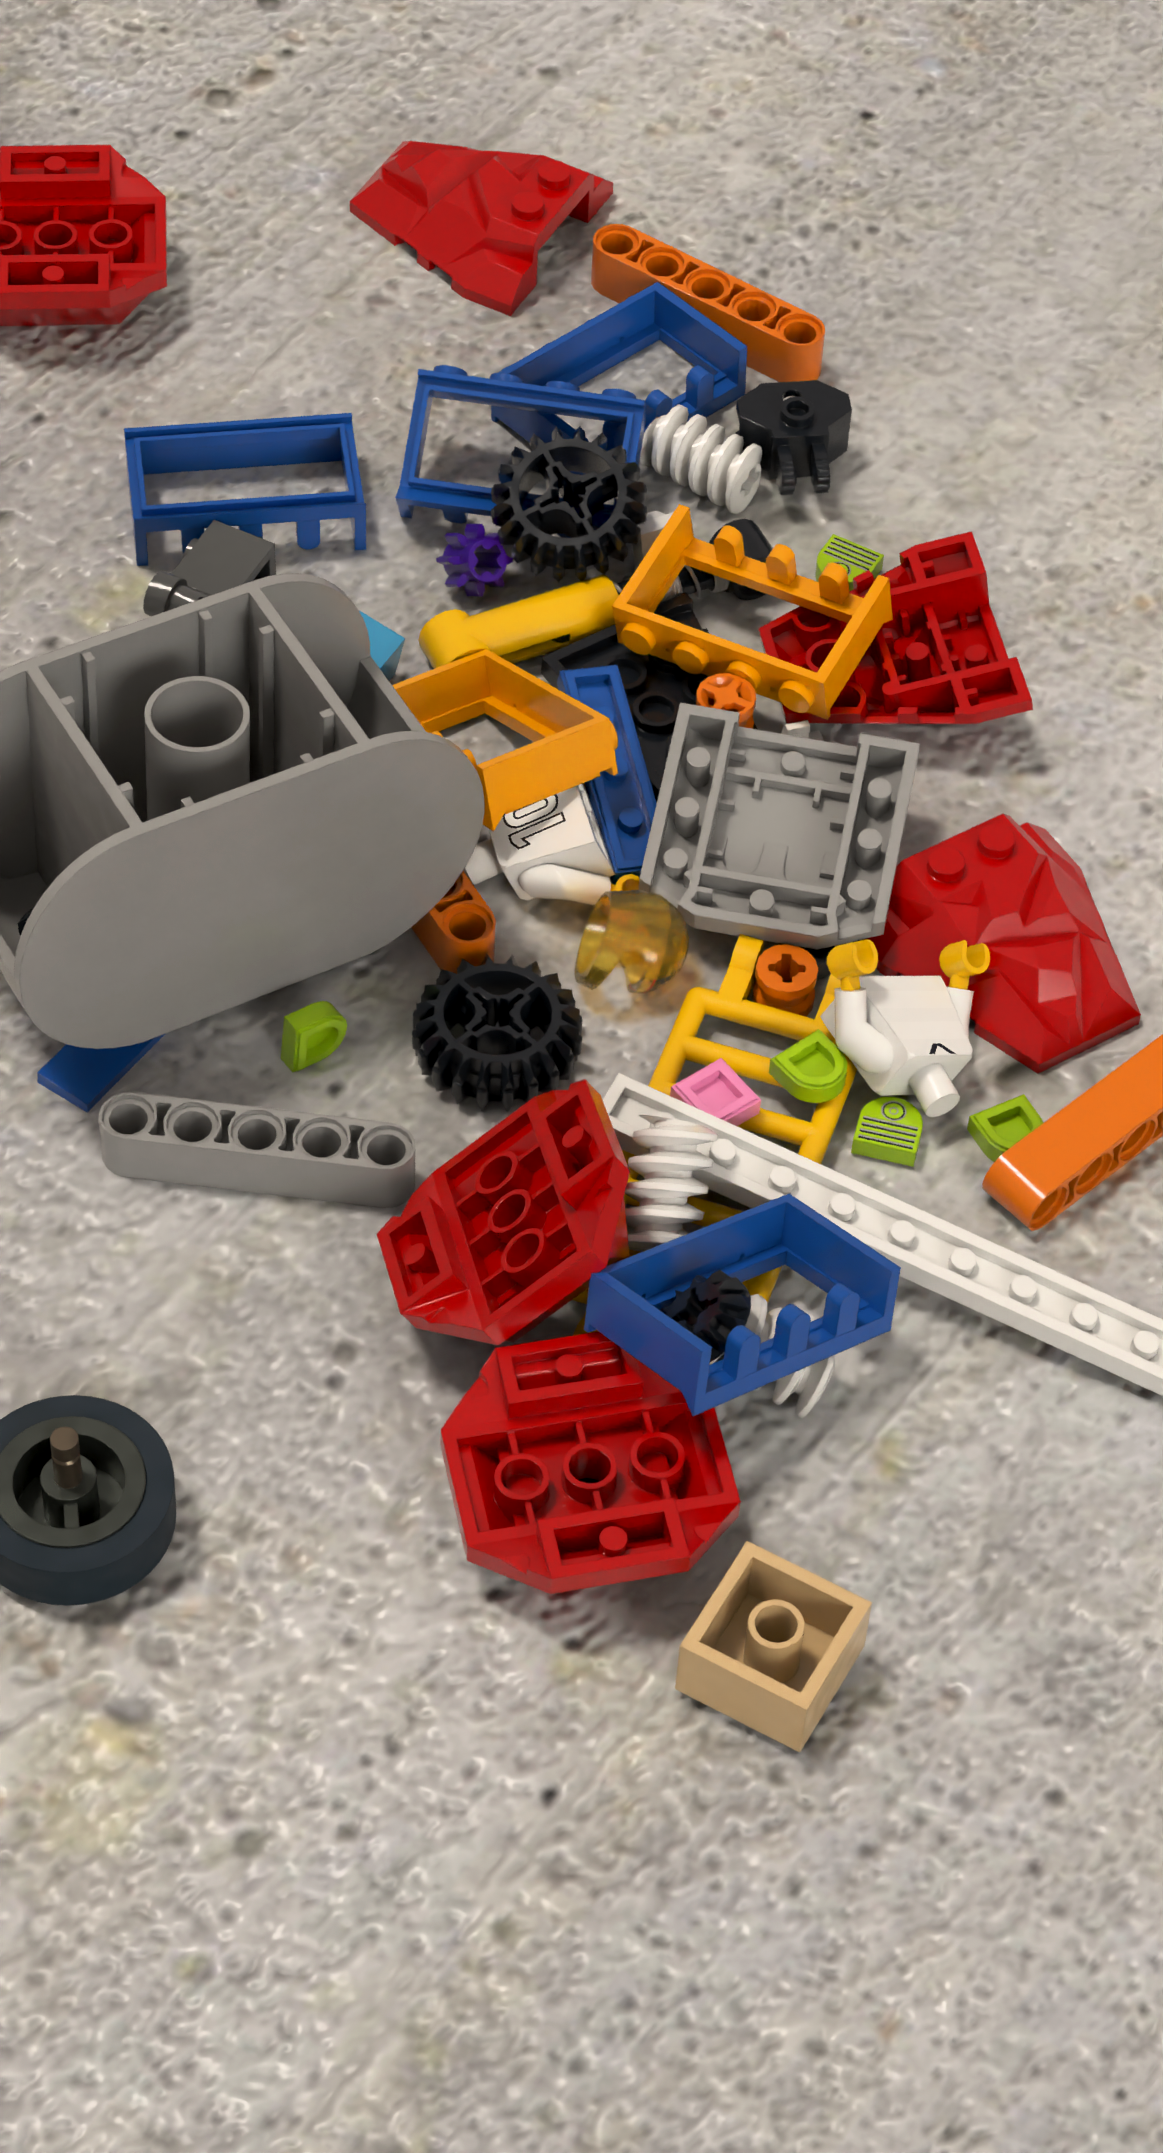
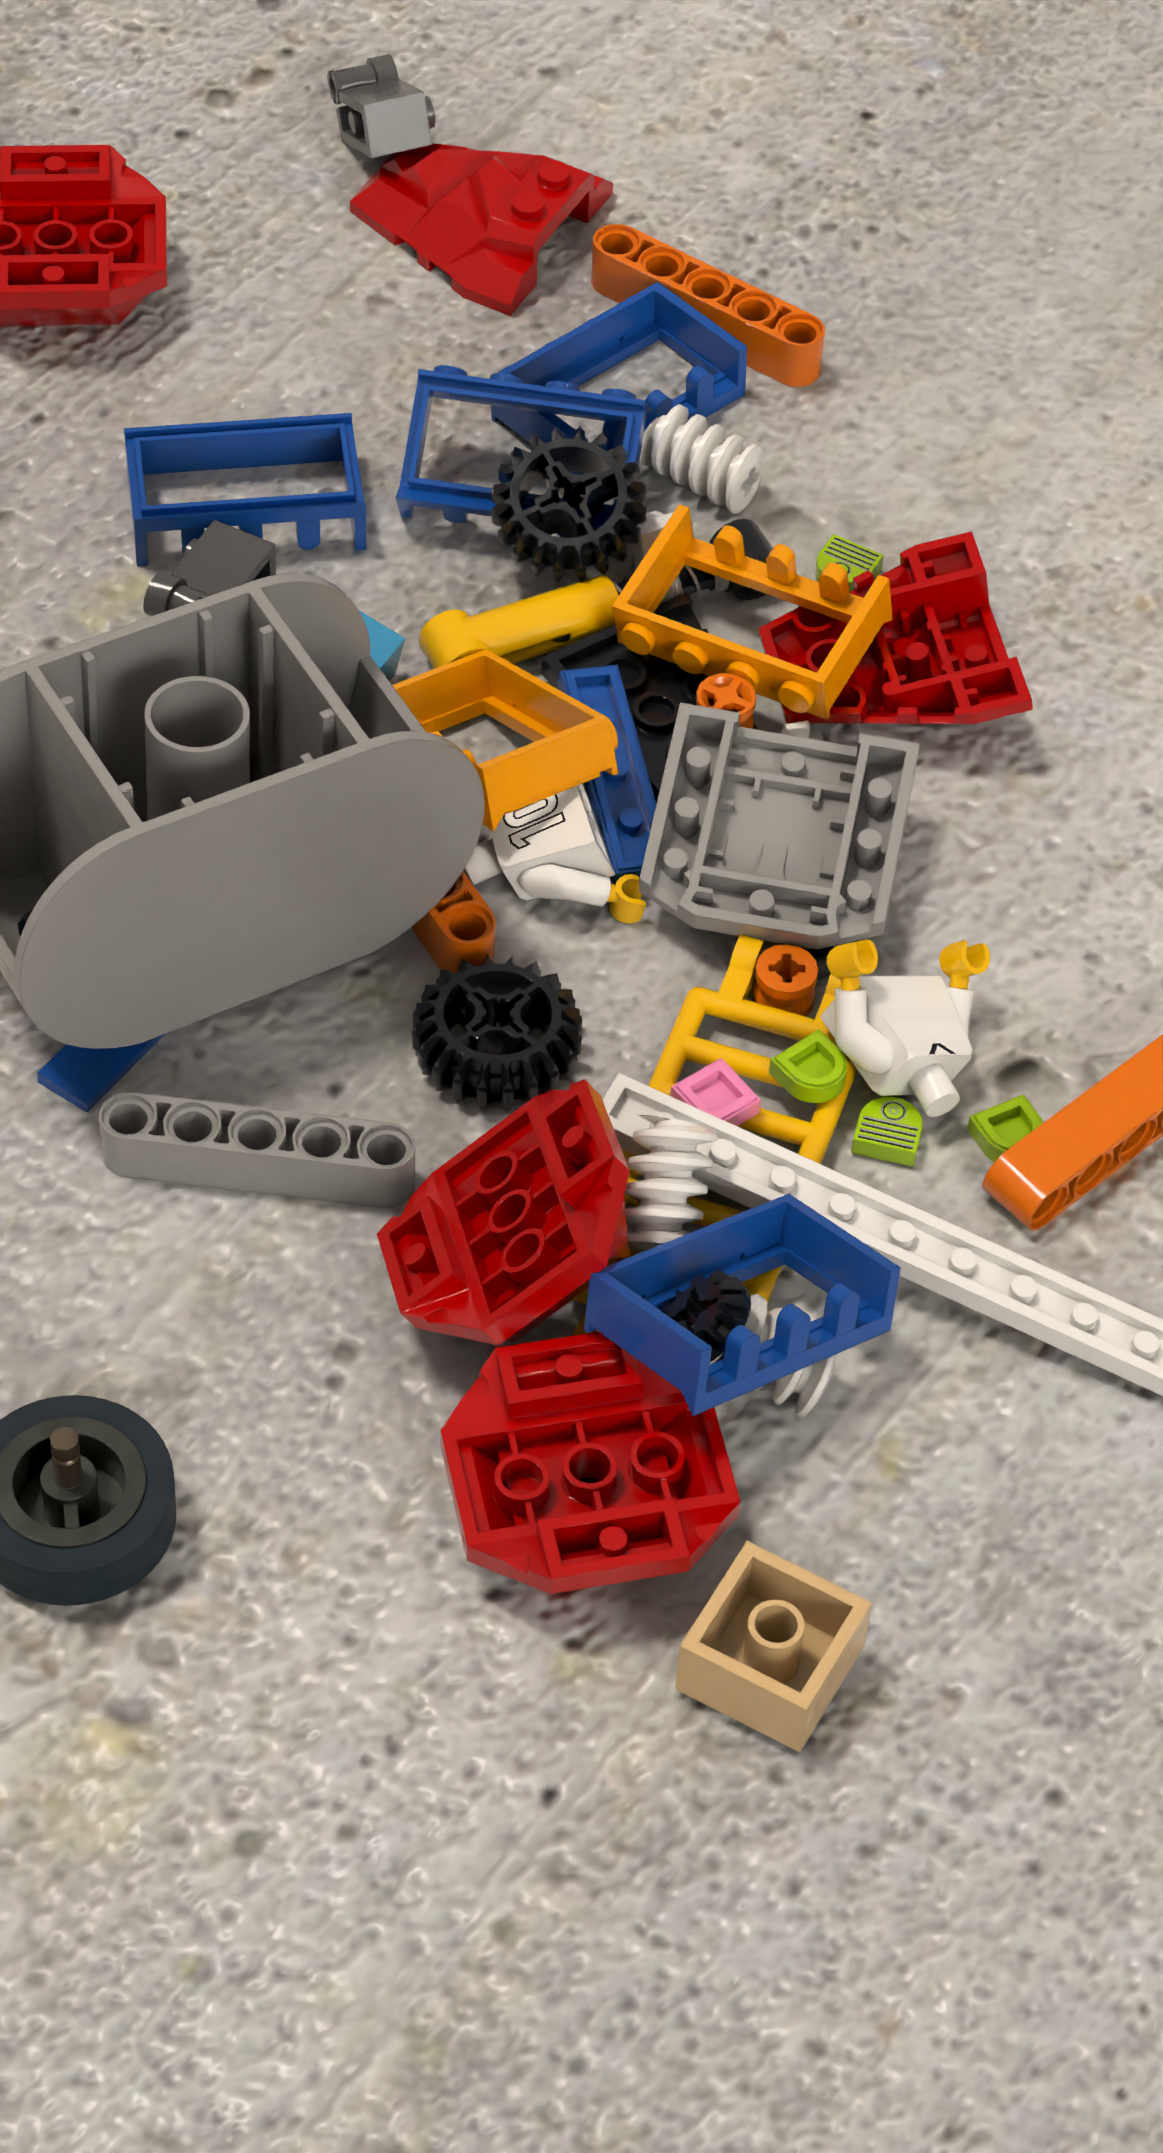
lime tile [280,1001,347,1073] -> none
dark purple gear [436,524,513,597] -> none
clear yellow helmet [574,890,689,993] -> none
black hinge [735,380,852,495] -> none
red wedge [864,814,1141,1074] -> none
none -> dark grey hinge [327,54,435,158]

